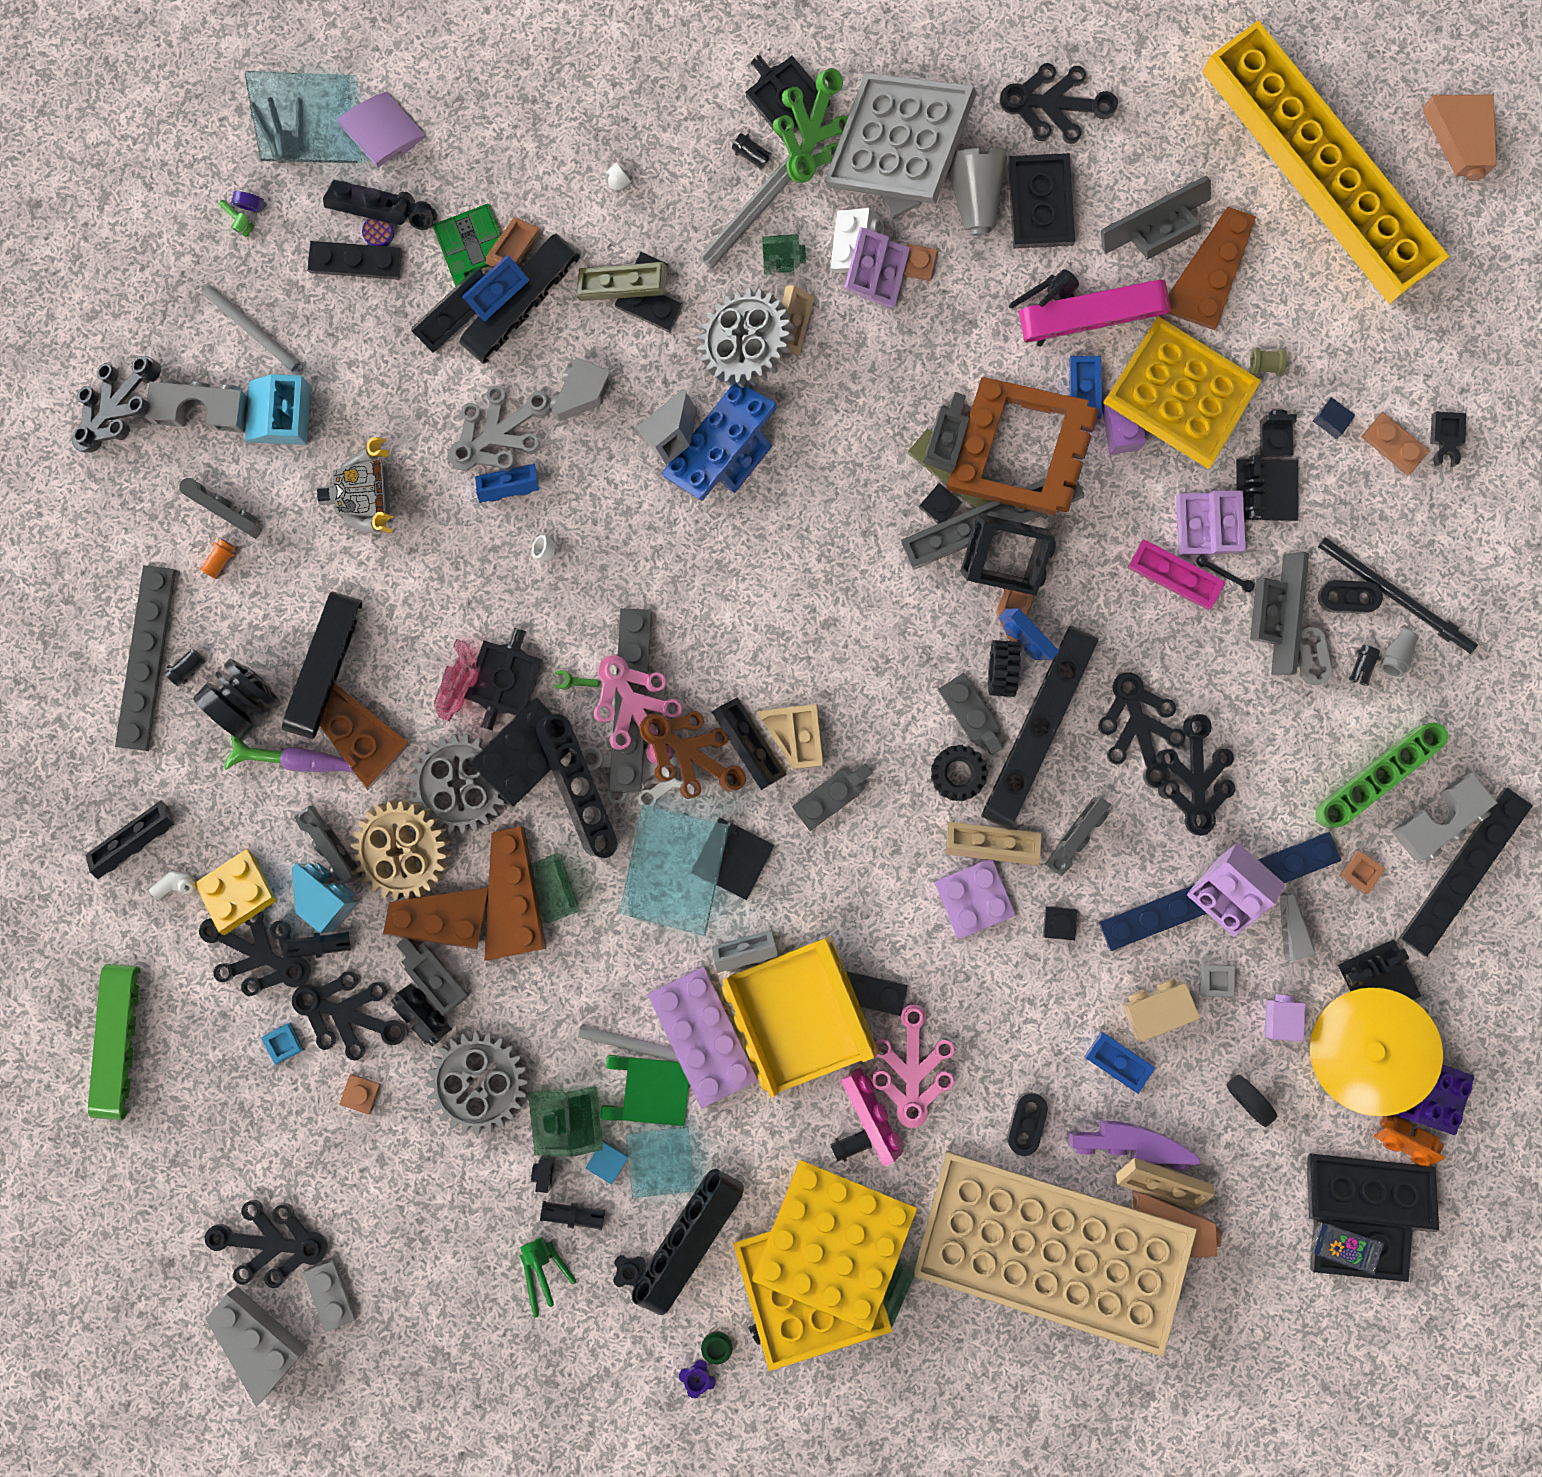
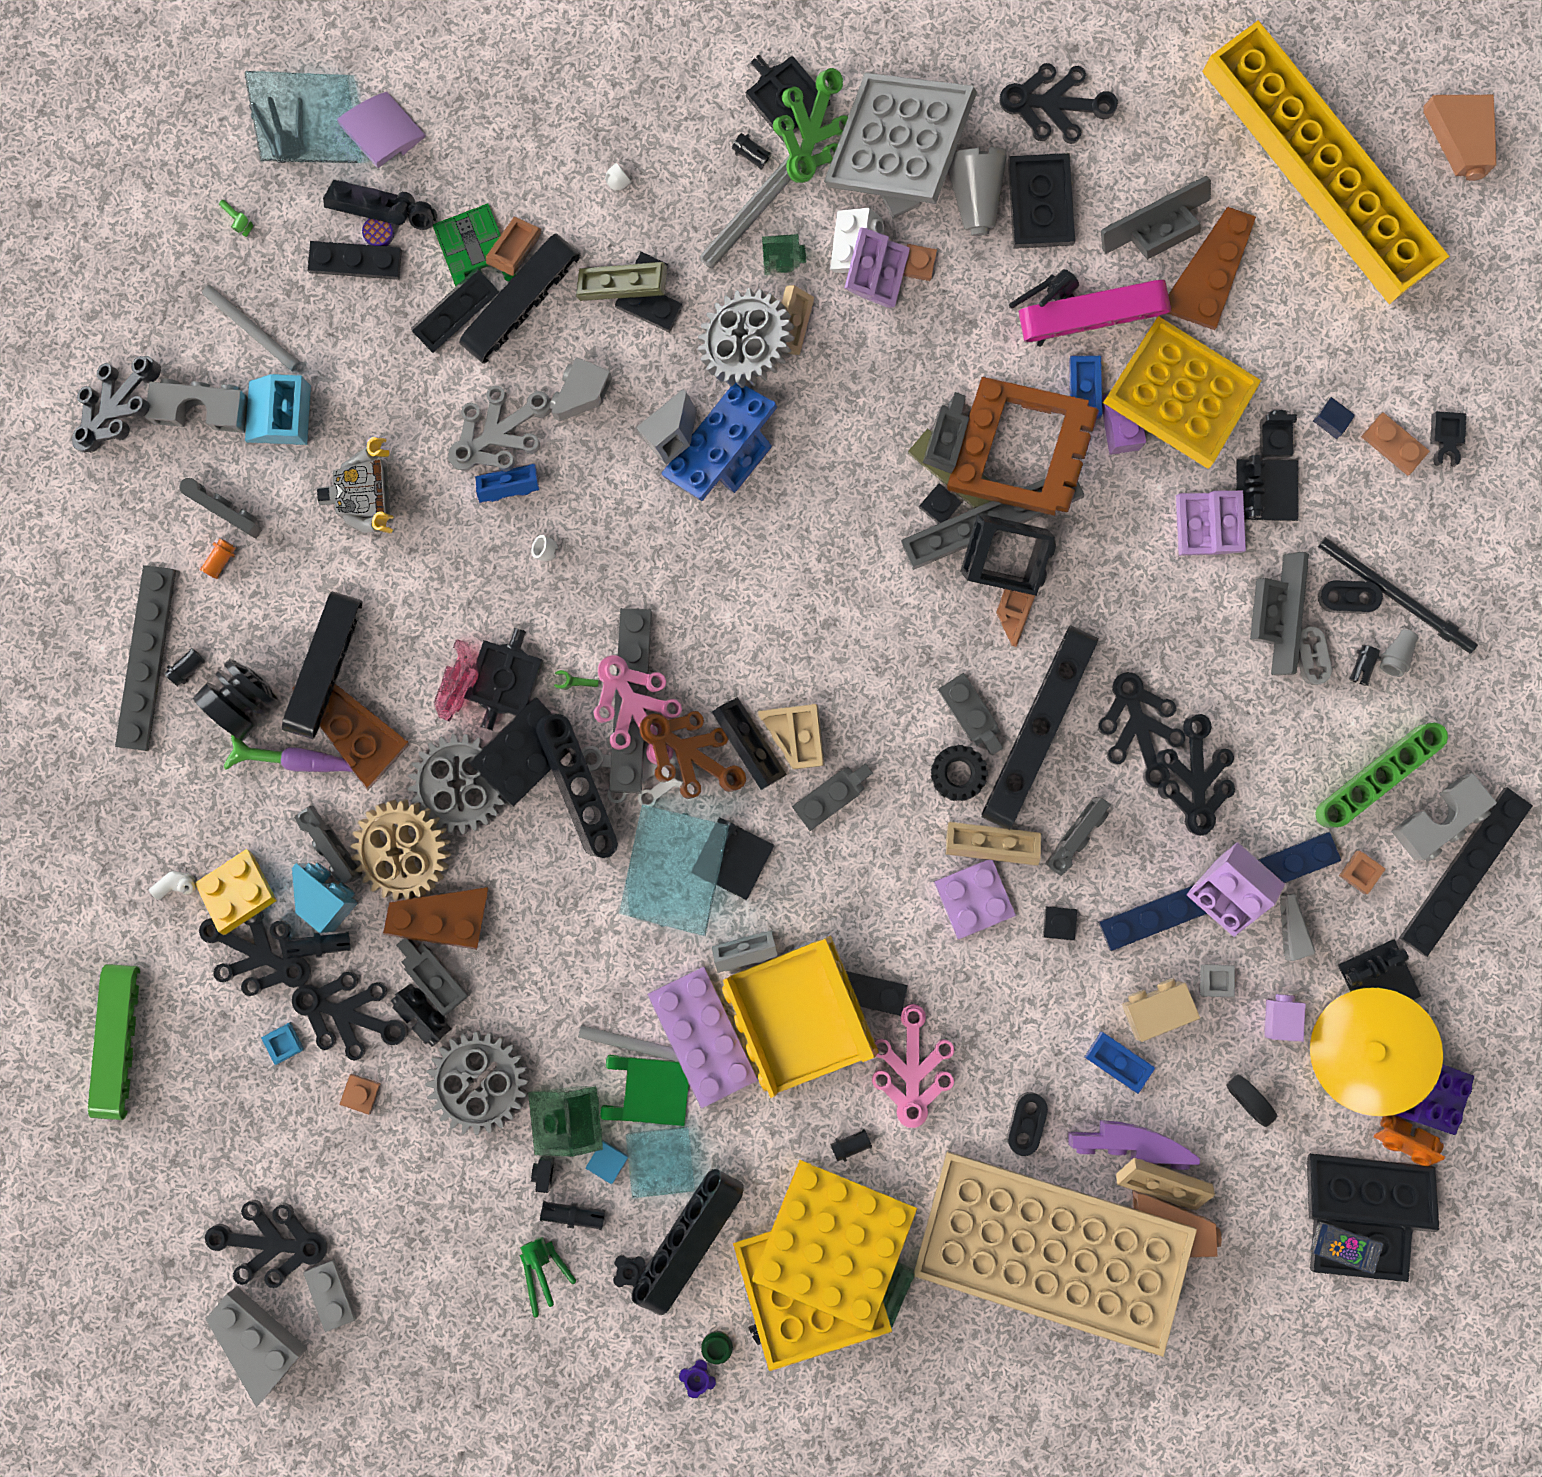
black plate [85,800,174,879] -> none
dark purple tile [231,191,264,213] -> none
blue plate [462,255,529,321] -> none
dark orange wing [484,826,547,961] -> none
clear green panel [531,853,581,923] -> none
dark pink plate [841,1067,903,1167] -> none
black tyre [988,640,1021,697] -> none
blue plate [998,608,1060,660] -> none
dark pink plate [1127,539,1225,610] -> none
black hinge [1196,555,1254,592] -> none
olive bush [1250,347,1287,376] -> none

